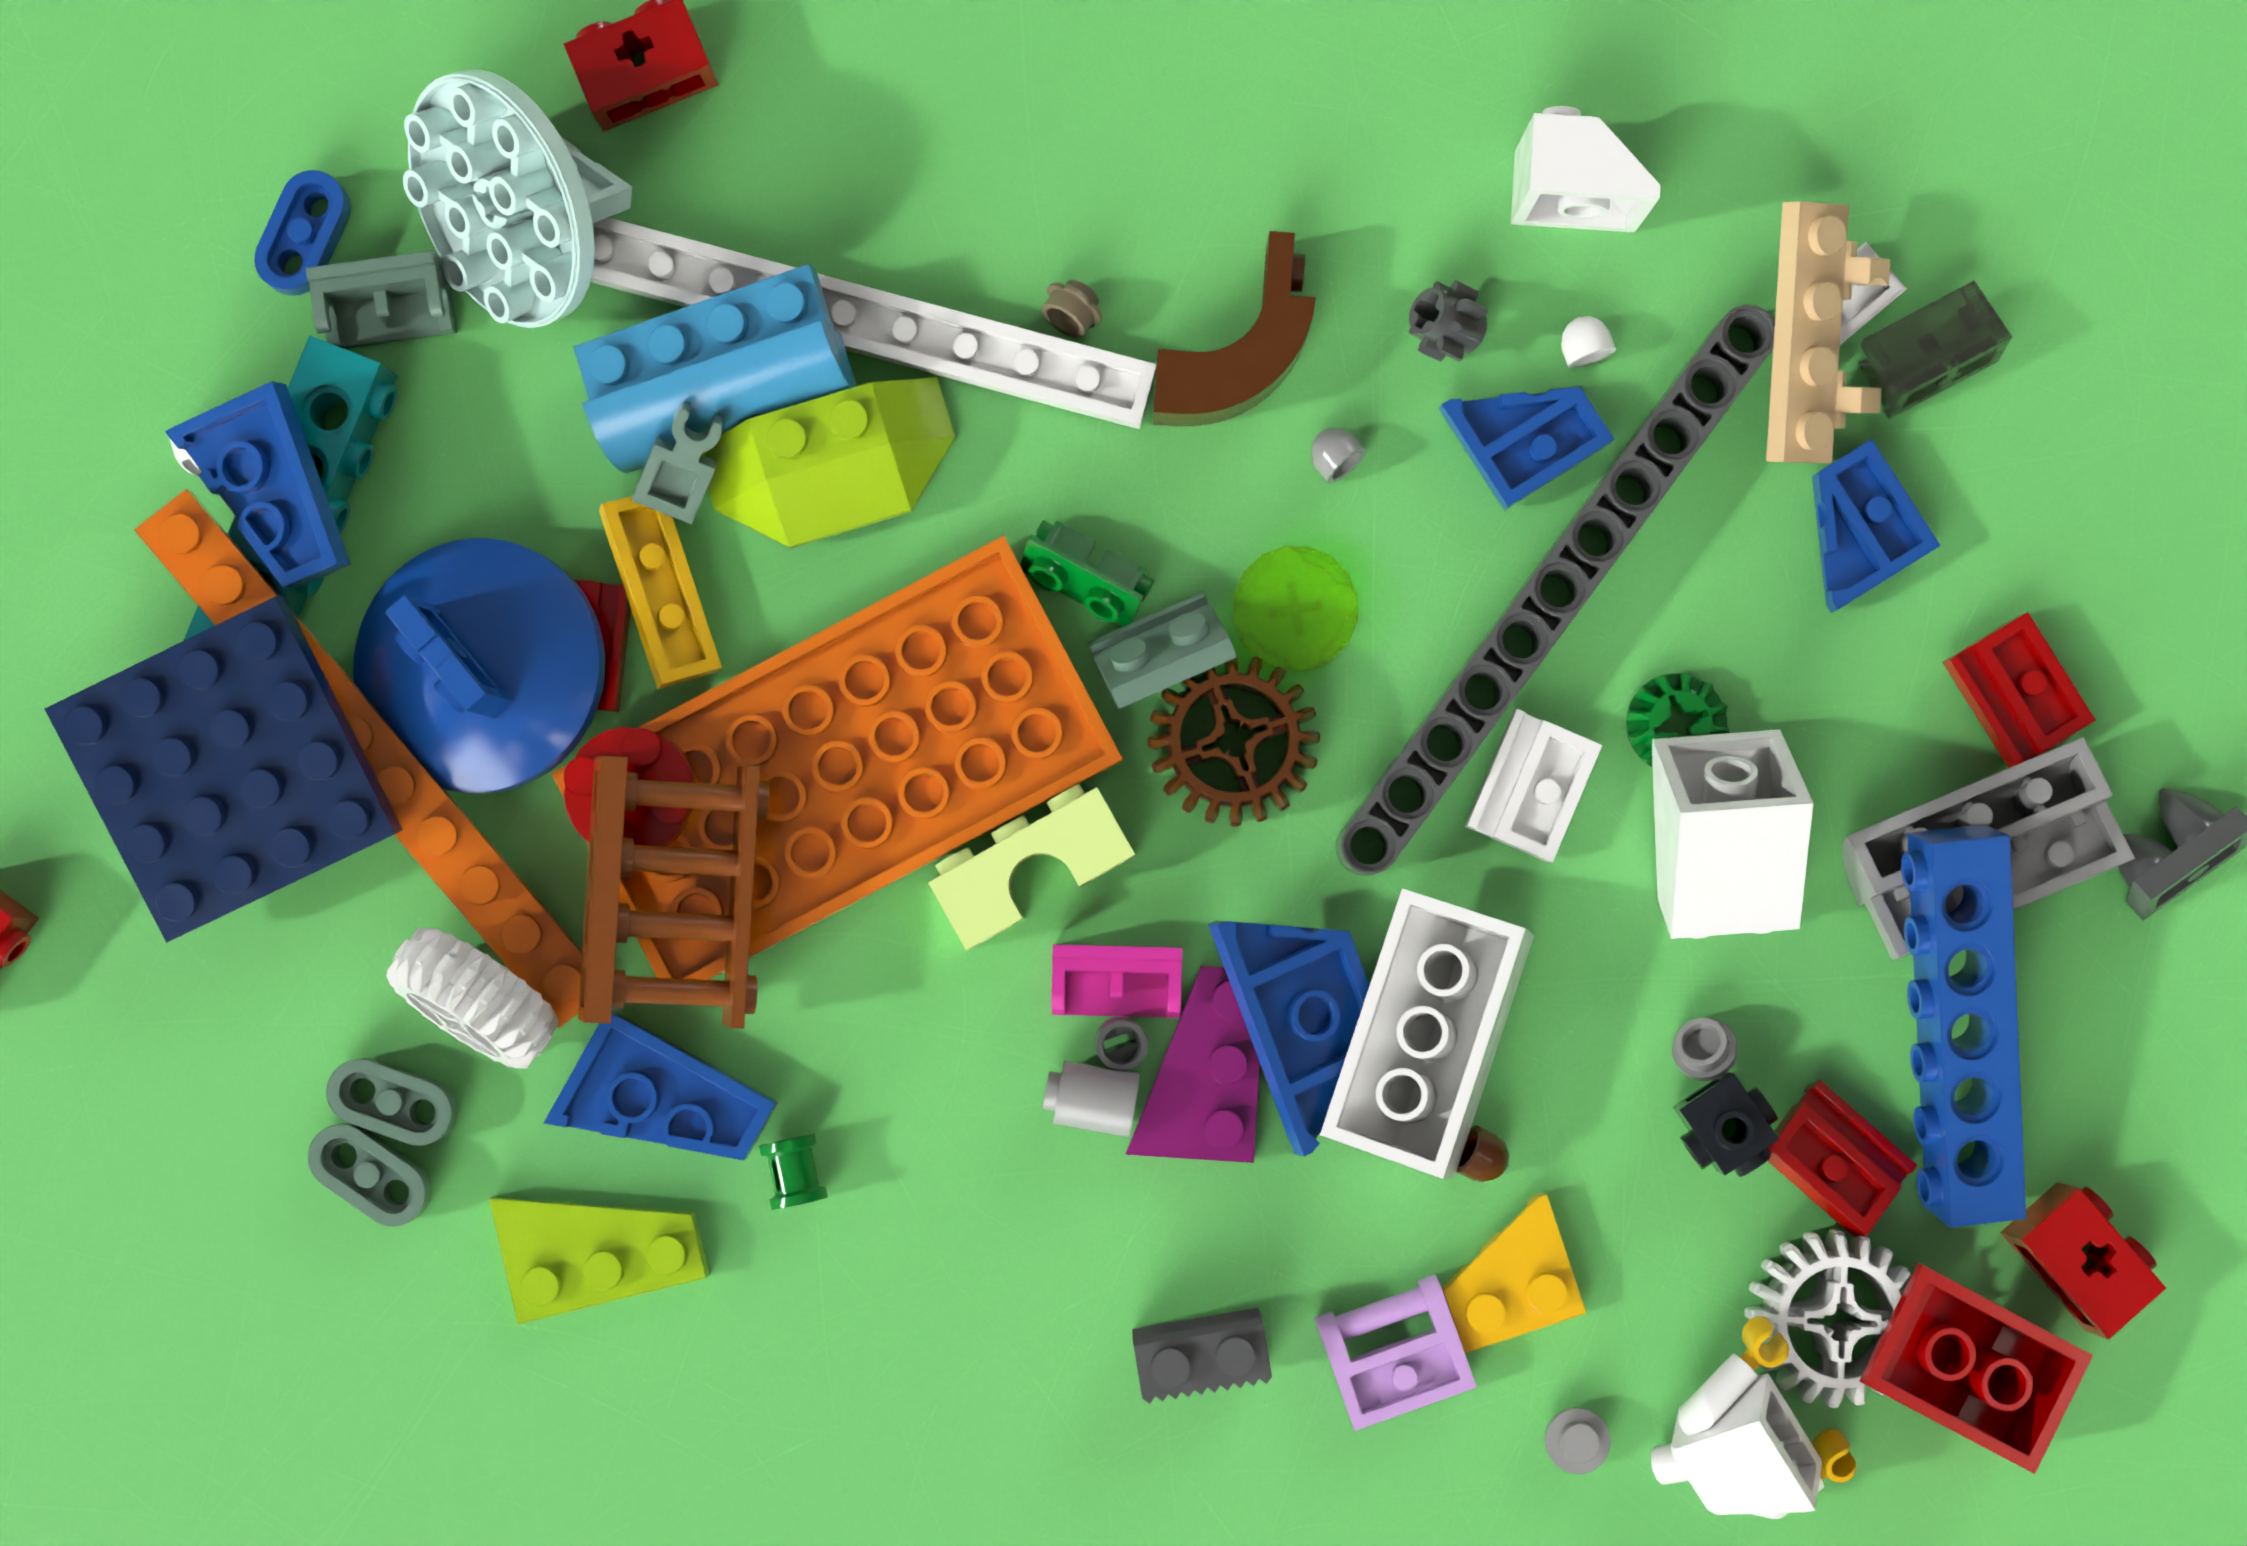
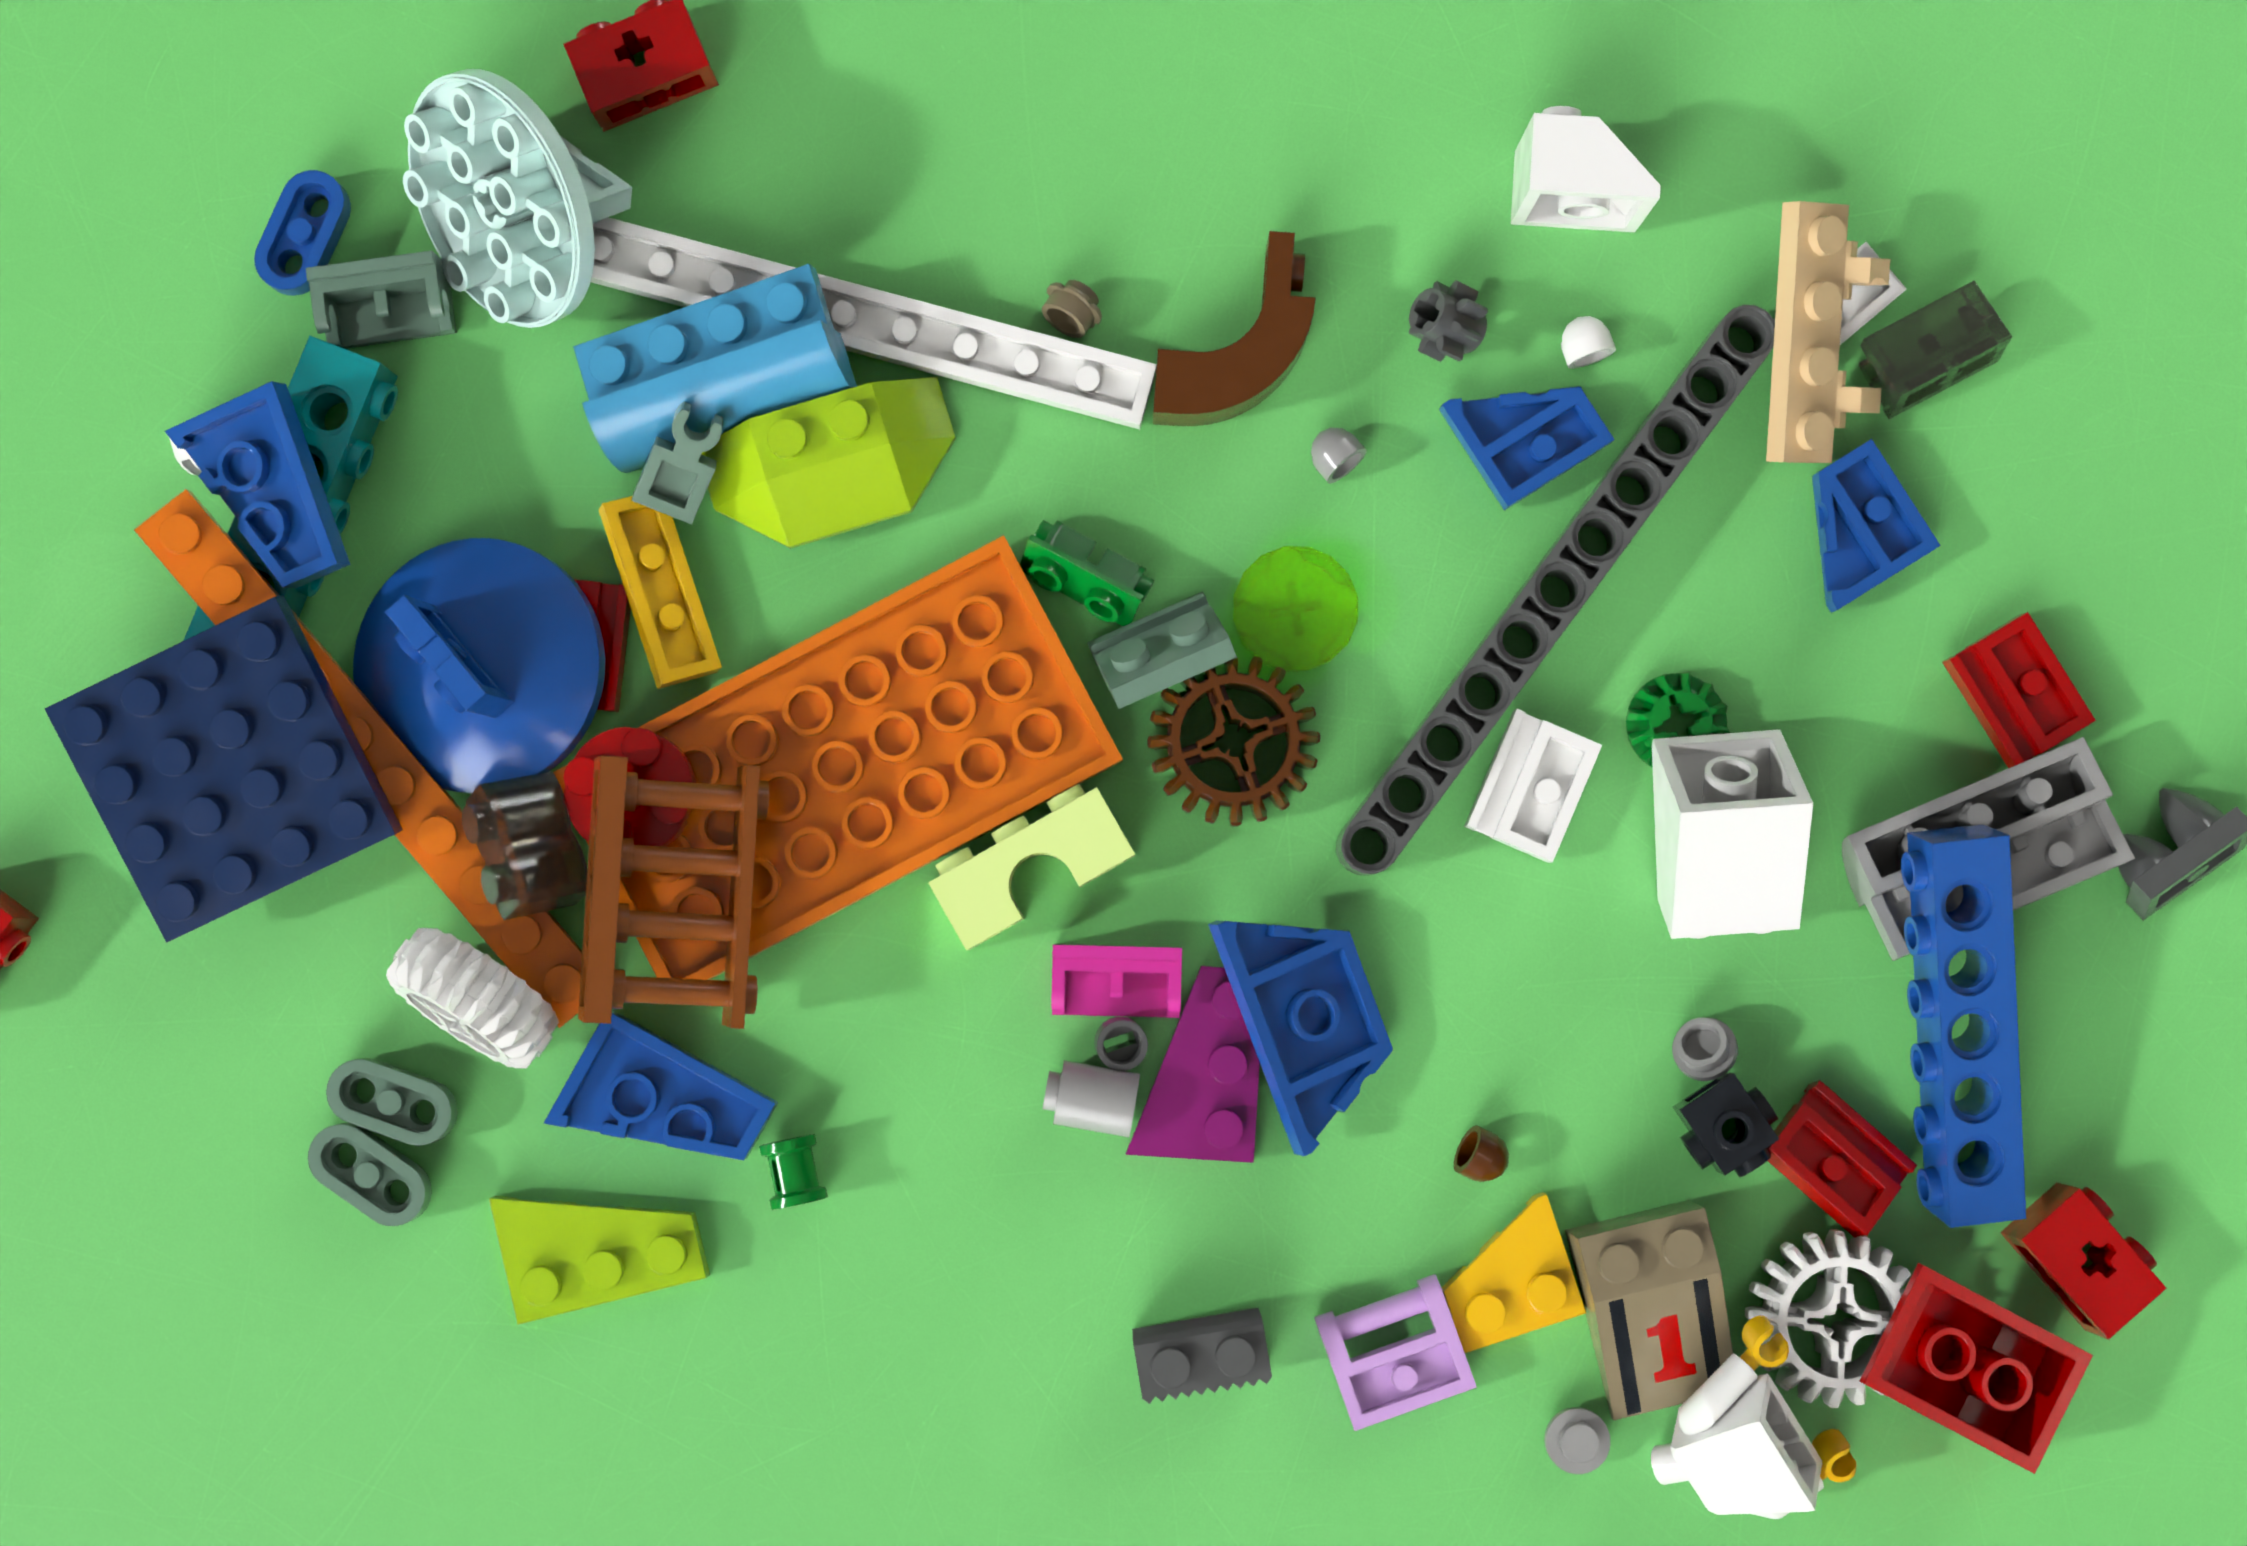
white slope [1320,888,1534,1179] -> none
none -> clear smoke brick [462,771,587,920]
none -> dark tan slope [1565,1200,1733,1420]

